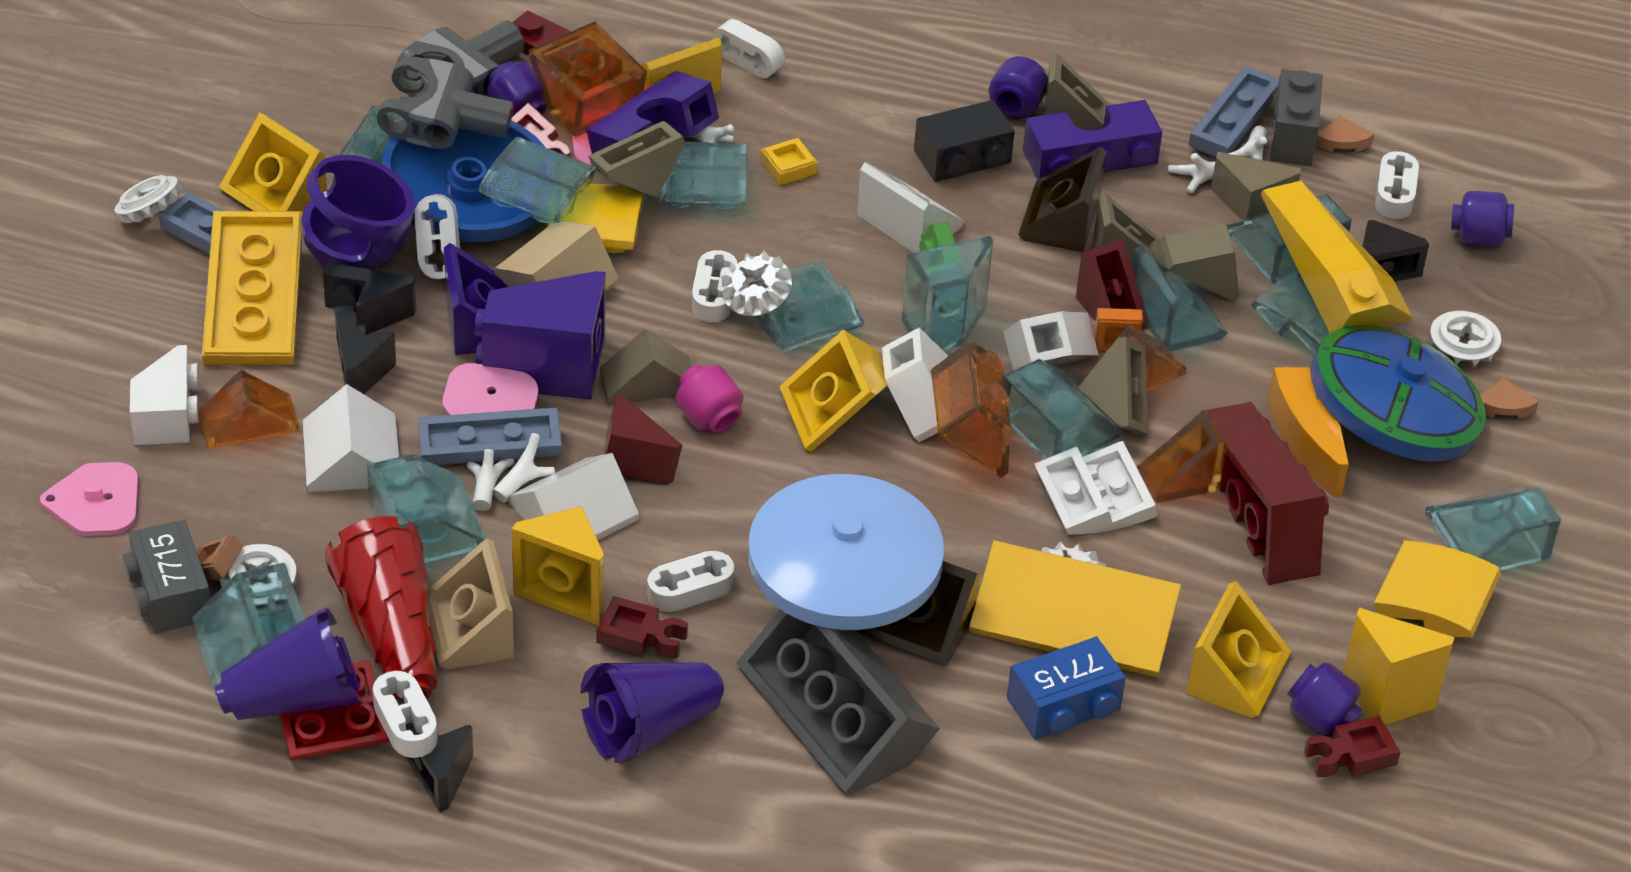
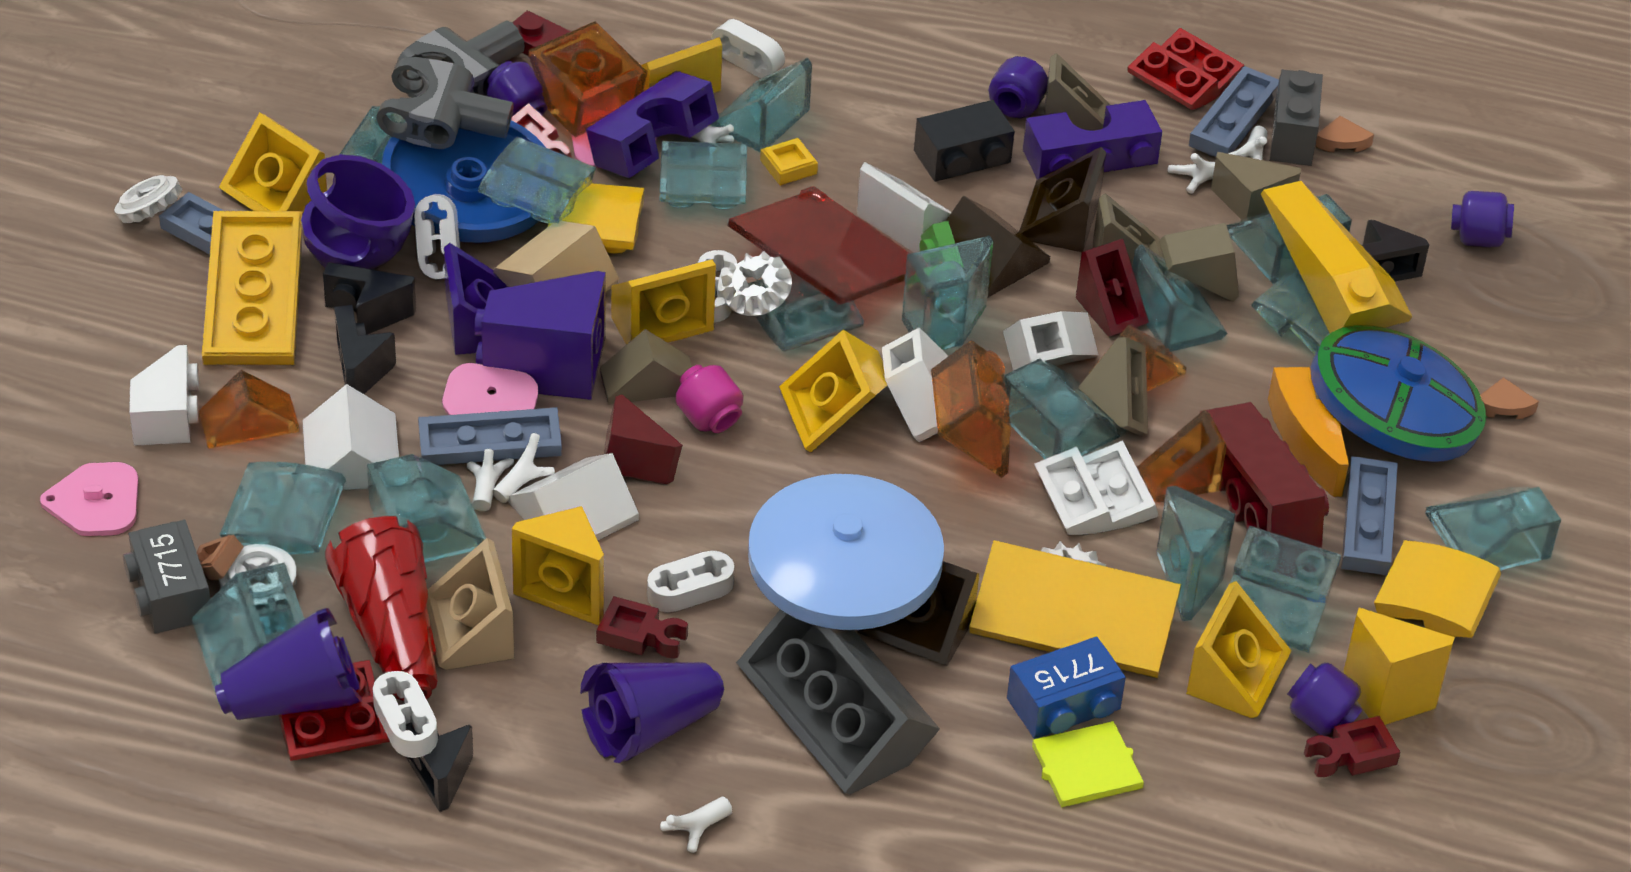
dark tan slope [589,121,685,197] -> none
orange tile [1094,308,1143,352] -> none
white beam [1375,151,1419,219] -> none
white gear [1429,311,1501,367] -> none
none -> clear light blue slope [220,462,346,555]
none -> yellow slope [611,259,716,345]
none -> white bar [660,796,732,853]
none -> clear light blue slope [710,57,812,153]
none -> clear red piece [727,186,928,305]
none -> dark brown slope [946,196,1050,299]
none -> neon yellow piece [1032,721,1144,808]
none -> red slope [1127,28,1244,110]
none -> clear light blue slope [1156,486,1236,621]
none -> clear light blue slope [1230,526,1341,653]
none -> sand blue plate [1341,456,1398,575]

